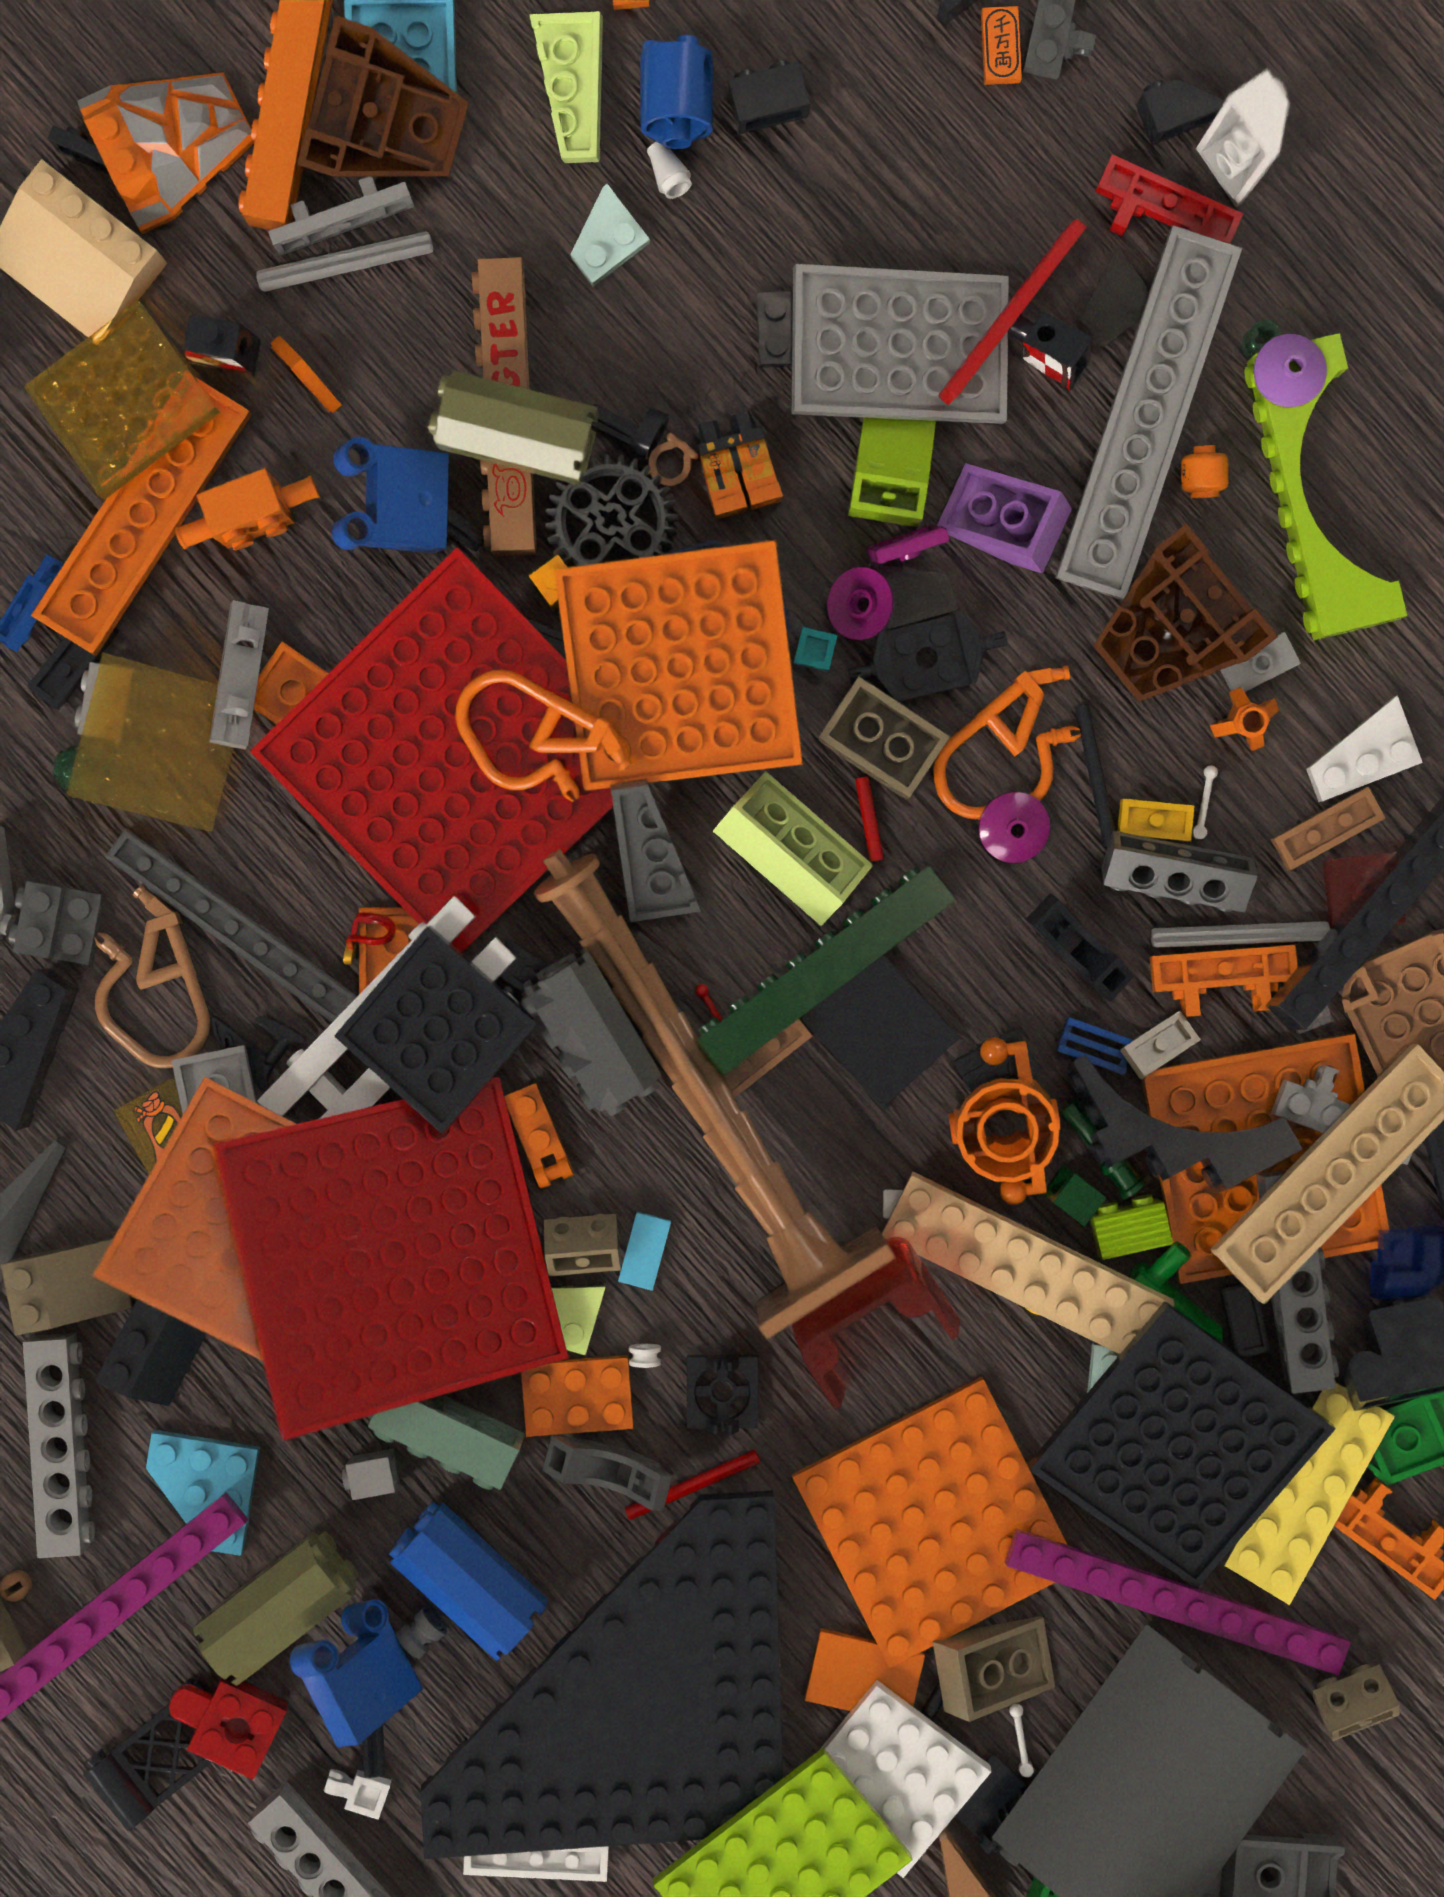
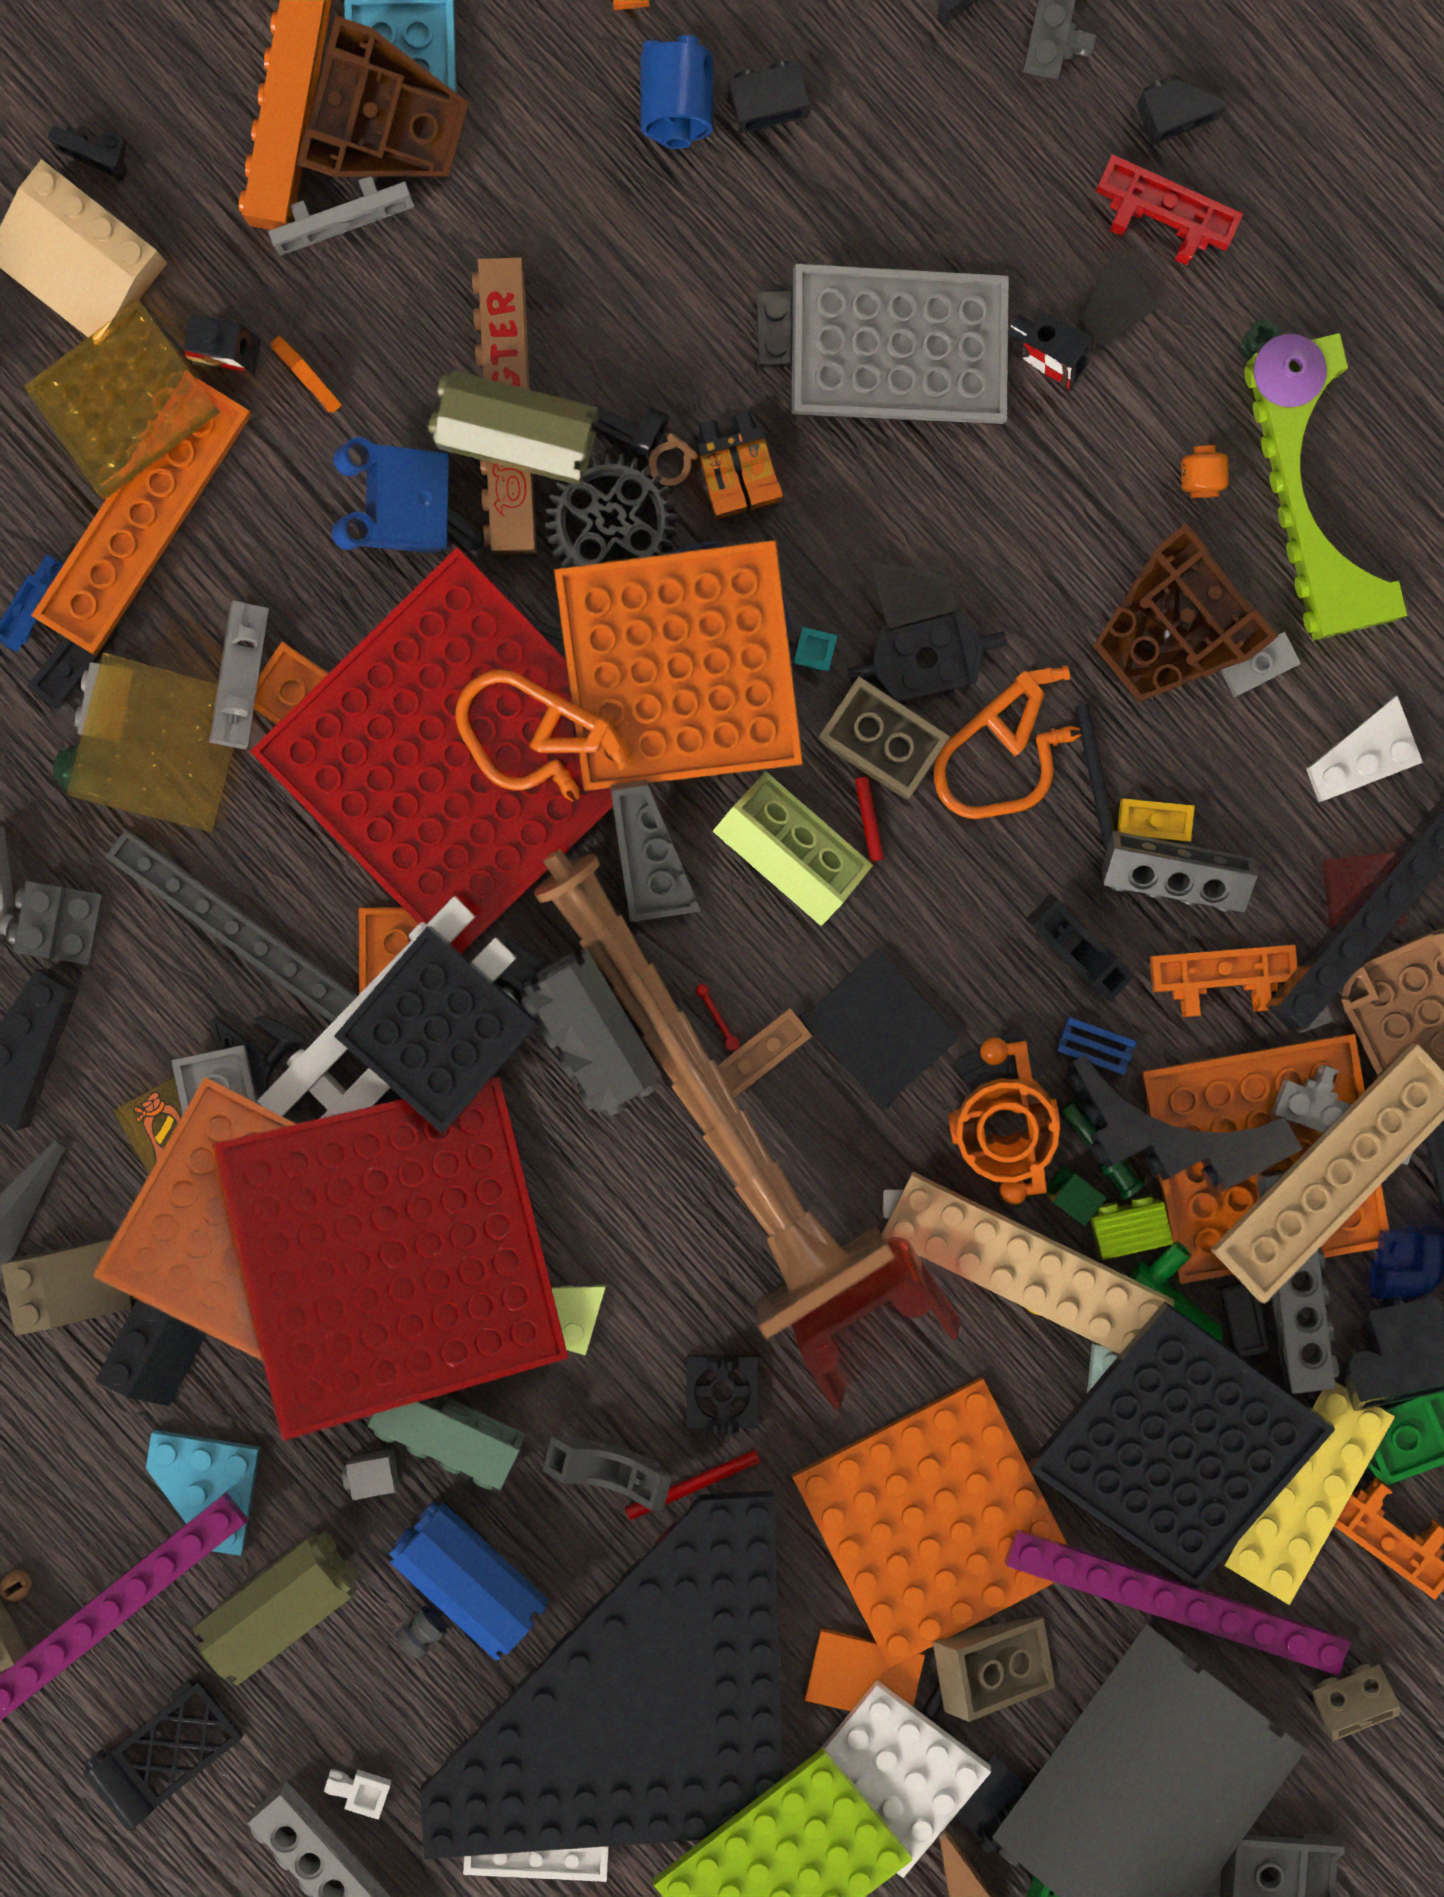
light grey brick [23,1333,95,1558] -> none
wedge [77,72,255,234] -> none
medium nougat piece [94,885,210,1069] -> none
red brick [169,1675,288,1780] -> none
orange brick [175,468,320,550] -> none
light grey axle [256,231,433,292] -> none
blue piece [290,1599,423,1778] -> none
red piece [343,912,396,965] -> none
orange plate [504,1082,574,1189] -> none
orange plate [521,1355,634,1437] -> none
yellowish green wing [529,11,603,163] -> none
light orange brick [529,555,568,611] -> none
dark tan brick [544,1214,621,1276] -> none
light aqua wing [571,184,650,287] -> none
medium azure tile [618,1211,671,1291] -> none
white bush [629,1344,661,1368] -> none
white cone [647,142,692,199] -> none
dark green brick [696,866,955,1076] -> none
magenta dish [827,567,894,640] -> none
lime slope [848,418,936,527] -> none
magenta plate [866,525,950,564] -> none
medium lavender slope [937,463,1072,574] -> none
red tile [939,219,1087,405] -> none
magenta dish [979,792,1050,863] -> none
orange tile [981,6,1022,85] -> none
white hinge [1009,1703,1034,1777] -> none
light grey plate [1055,226,1242,600] -> none
dark tan plate [1120,1011,1201,1080] -> none
light grey axle [1151,921,1330,948] -> none
white hinge [1192,765,1218,839] -> none
white slope [1196,69,1289,208] -> none
orange rock [1210,687,1279,751] -> none
medium nougat plate [1270,787,1385,871] -> none

